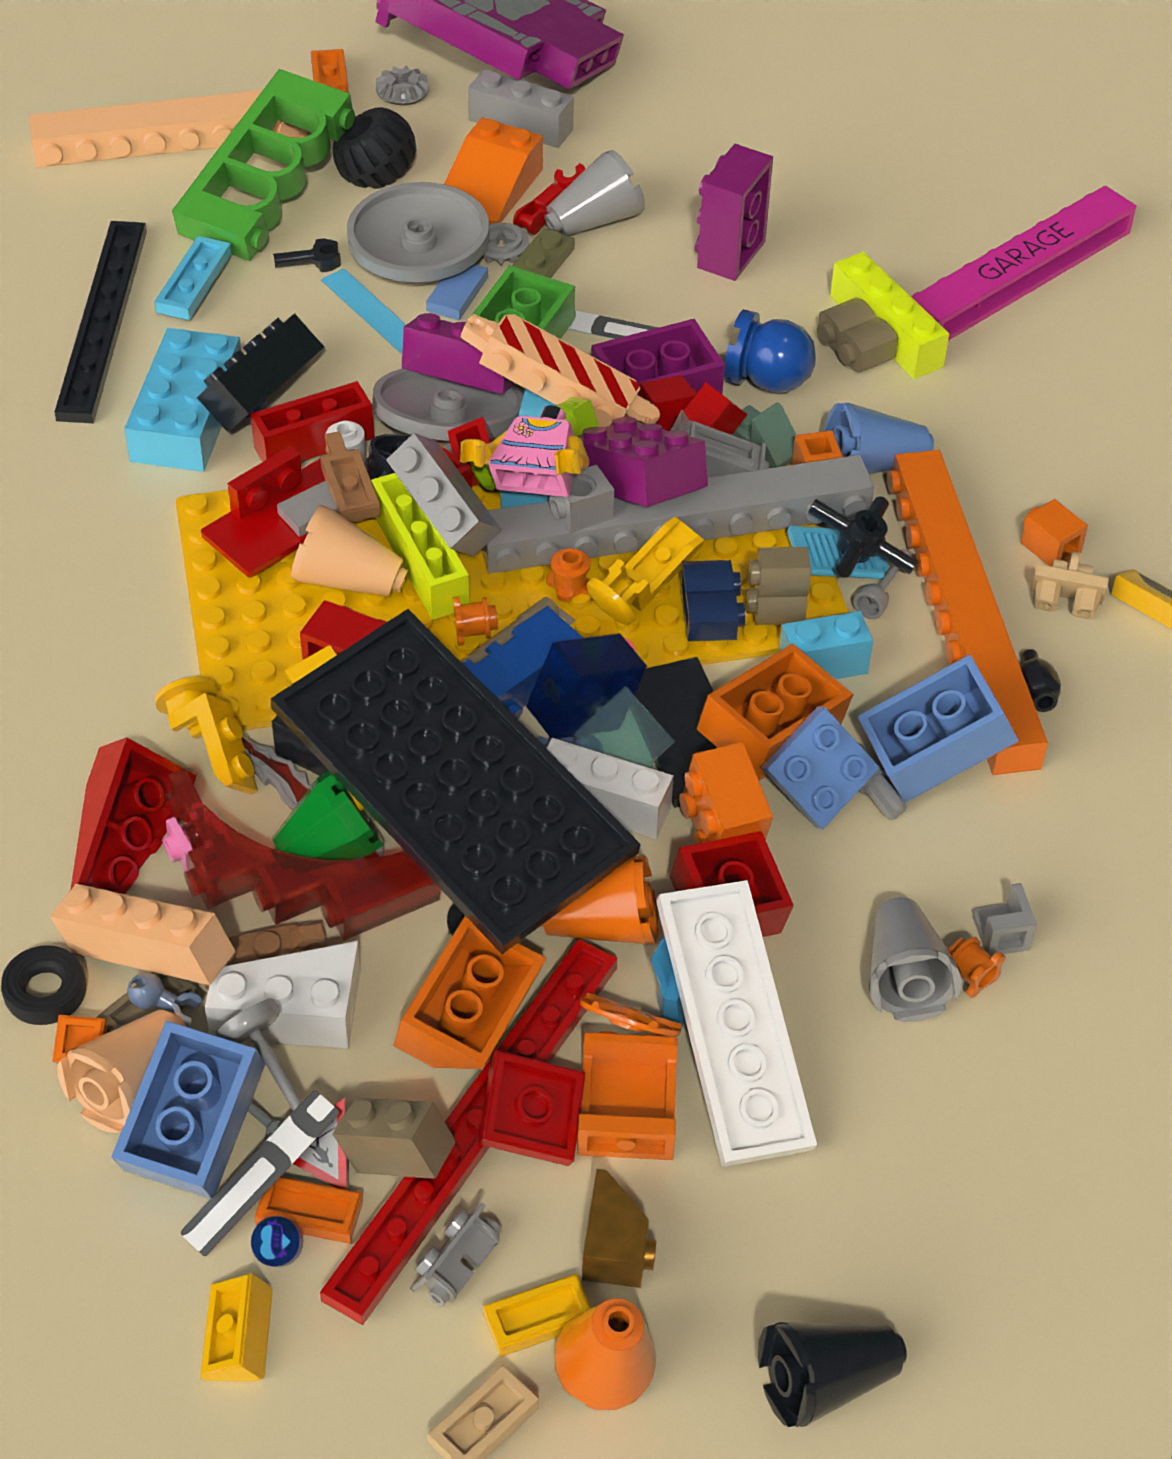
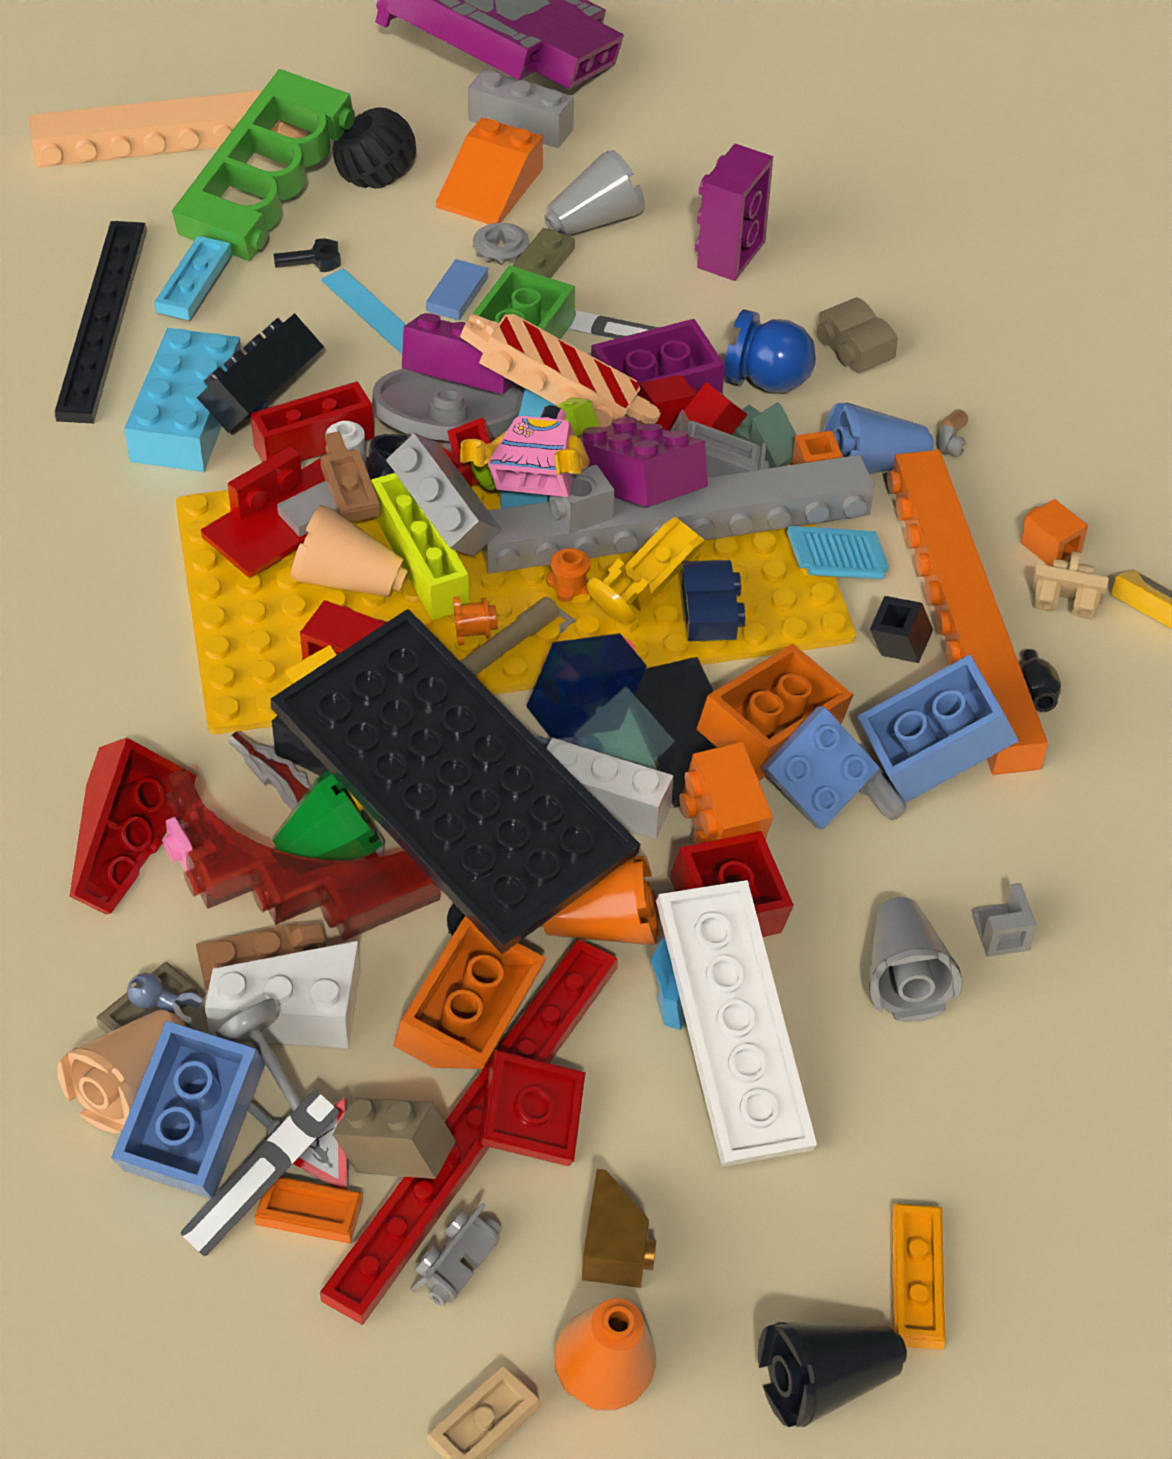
black tyre [1,945,86,1025] -> none
light nougat brick [50,884,235,985] -> none
orange tile [52,1015,108,1064] -> none
yellow piece [155,676,257,795] -> none
yellow slope [200,1273,272,1382] -> none
clear blue tile [251,1216,303,1267] -> none
orange hinge [311,49,348,93] -> none
light grey dish [347,182,489,282] -> none
light grey gear [376,66,429,104] -> none
blue wedge [462,606,583,719] -> none
yellow tile [483,1273,591,1357] -> none
red piece [513,163,585,235] -> none
orange panel [578,1031,678,1160] -> none
orange wheel [580,992,682,1037] -> none
dark tan brick [746,547,811,625] -> none
medium azure brick [779,611,873,679] -> none
black bar [808,496,918,578] -> none
neon yellow brick [830,251,949,379] -> none
light grey hinge [853,549,912,619] -> none
dark pink brick [911,185,1137,341] -> none
orange brick [948,936,1006,998] -> none
none -> black brick [870,596,933,663]
none -> light orange tile [891,1203,946,1350]
none -> light grey arm [939,409,968,457]

